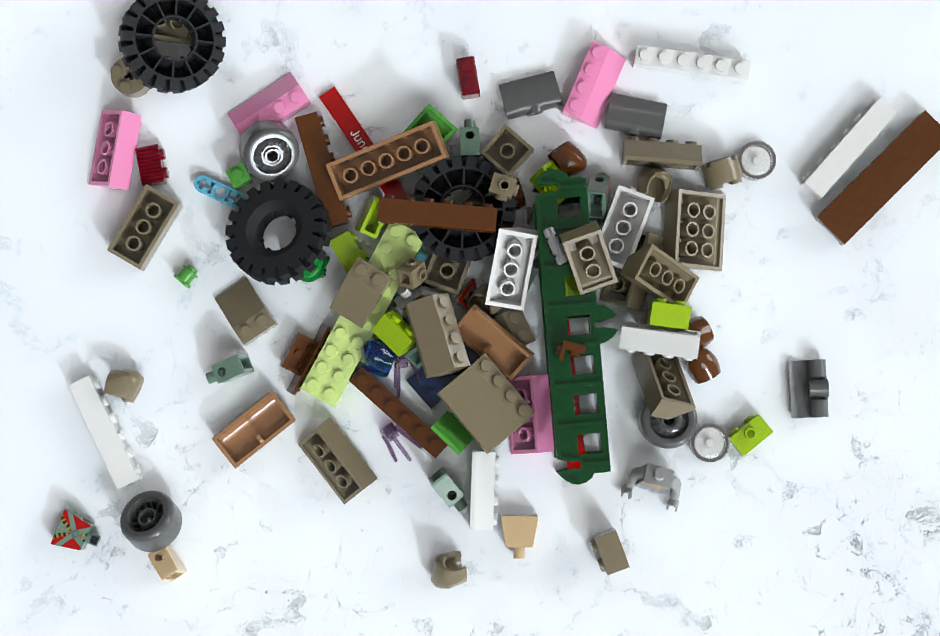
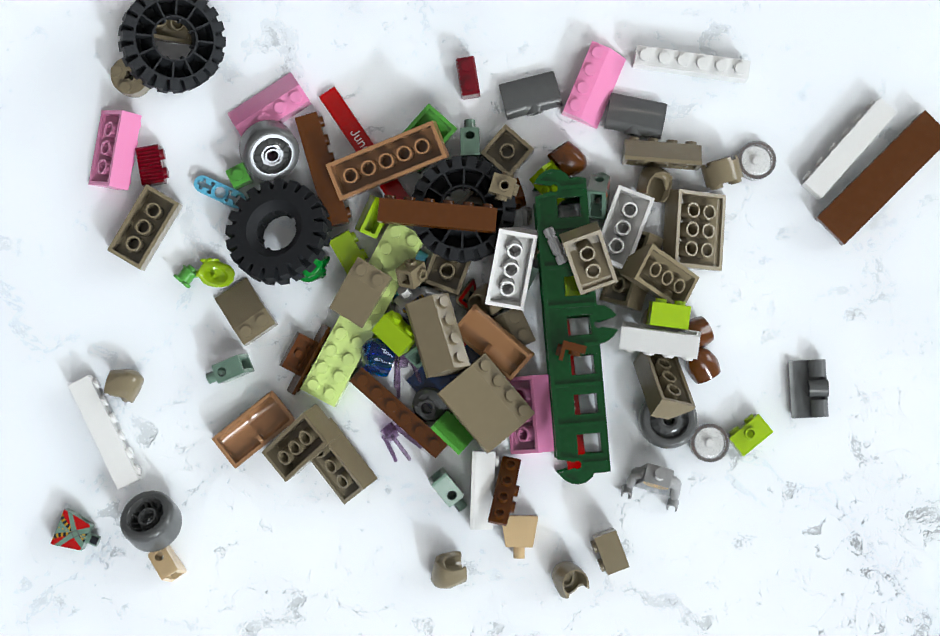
none -> lime hat [196,258,235,287]
none -> dark tan brick [262,404,341,482]
none -> dark grey piece [412,387,447,422]
none -> reddish brown bracket [488,456,521,526]
none -> dark tan piece [552,561,590,599]

